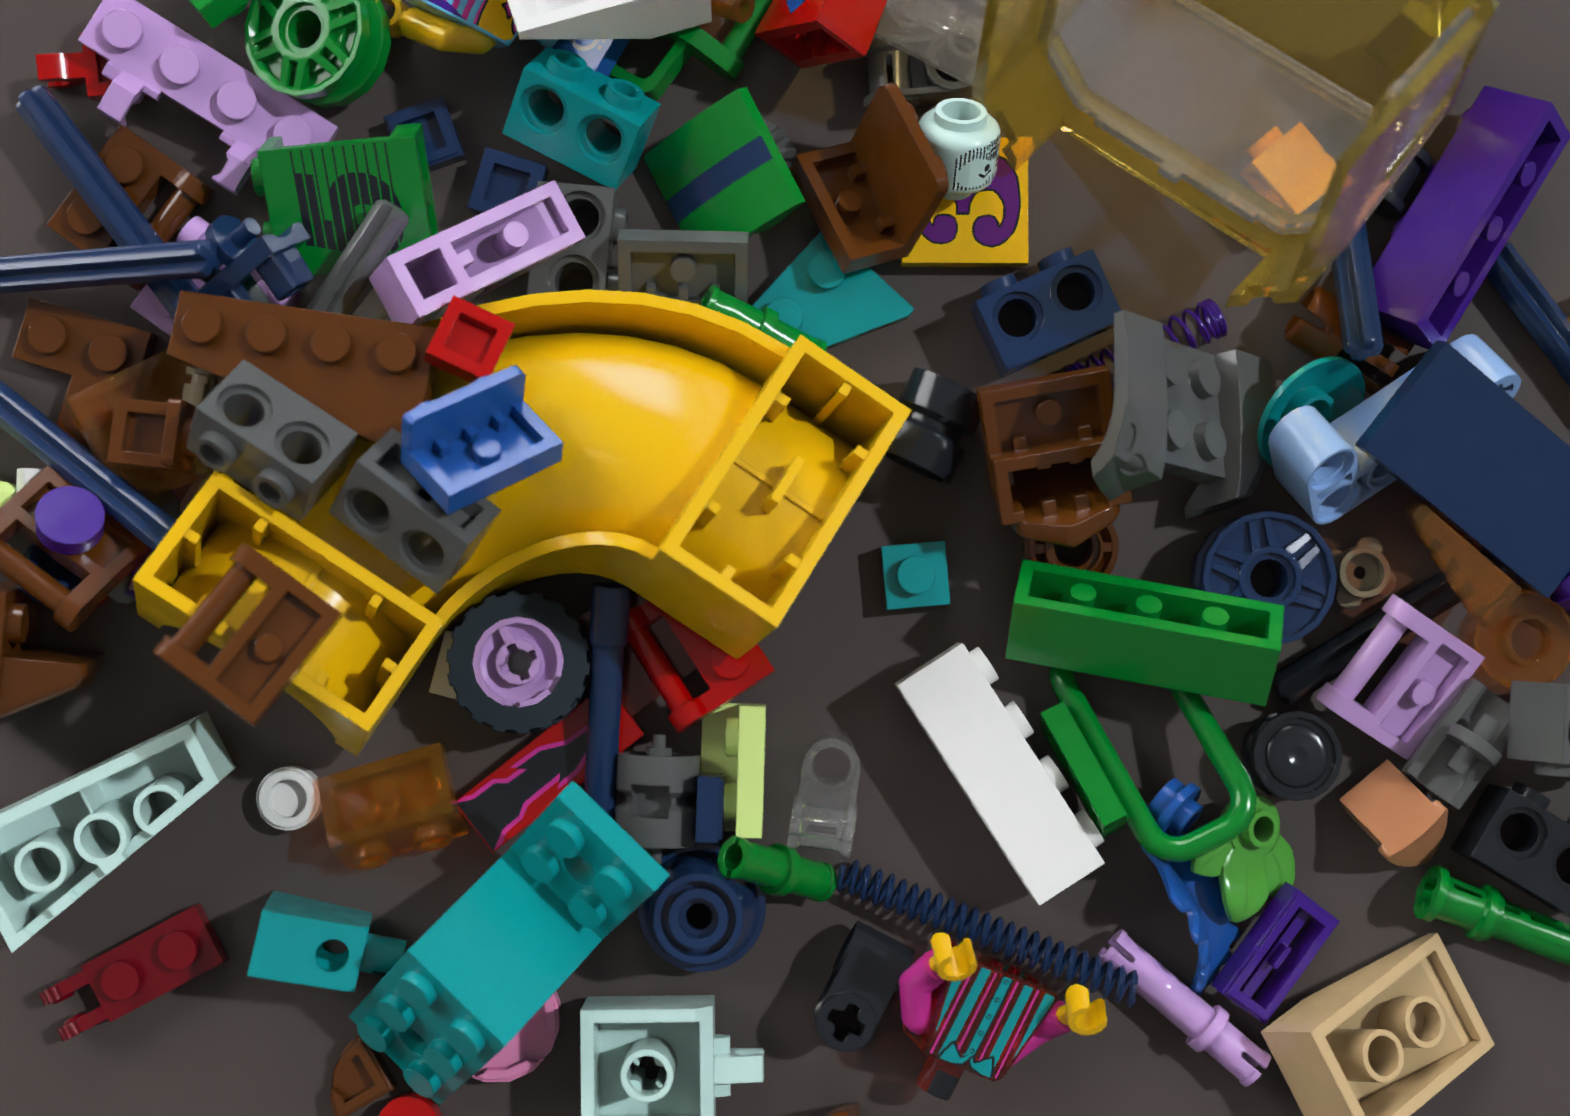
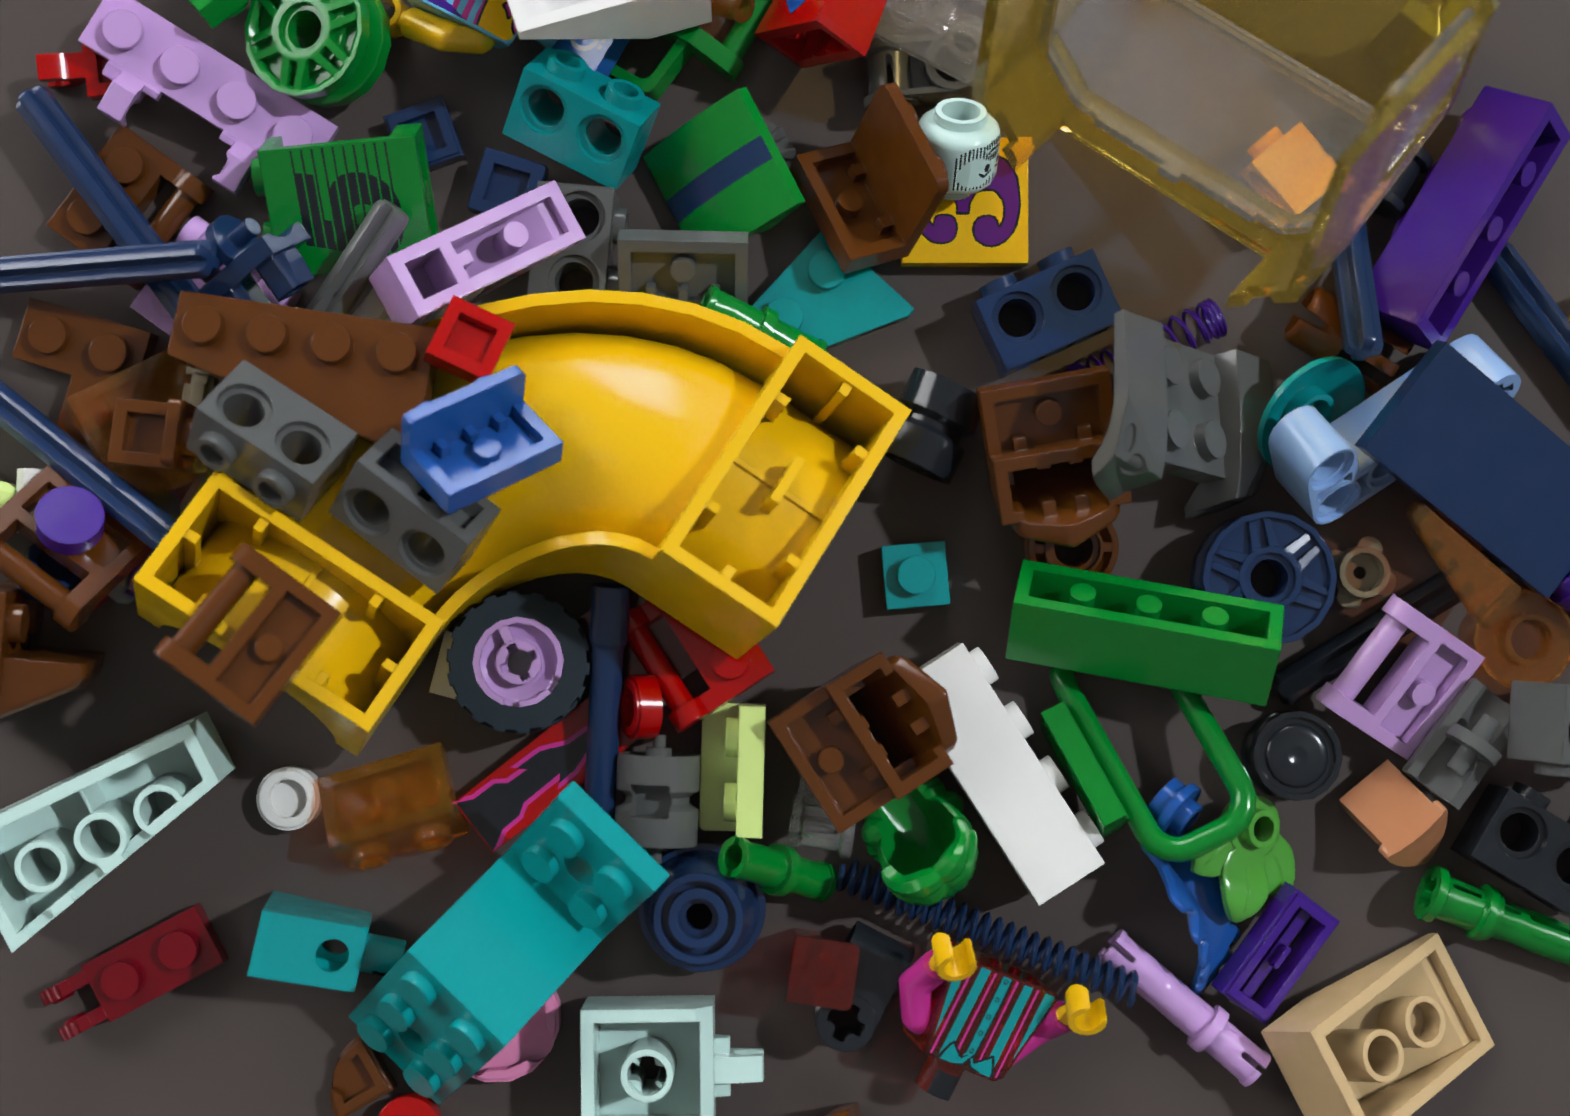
dark blue tile [695,772,726,843] -> none
none -> red tile [620,674,663,740]
none -> reddish brown piece [767,651,957,834]
none -> clear red bracket [786,927,860,1010]
none -> green hair [861,776,979,906]

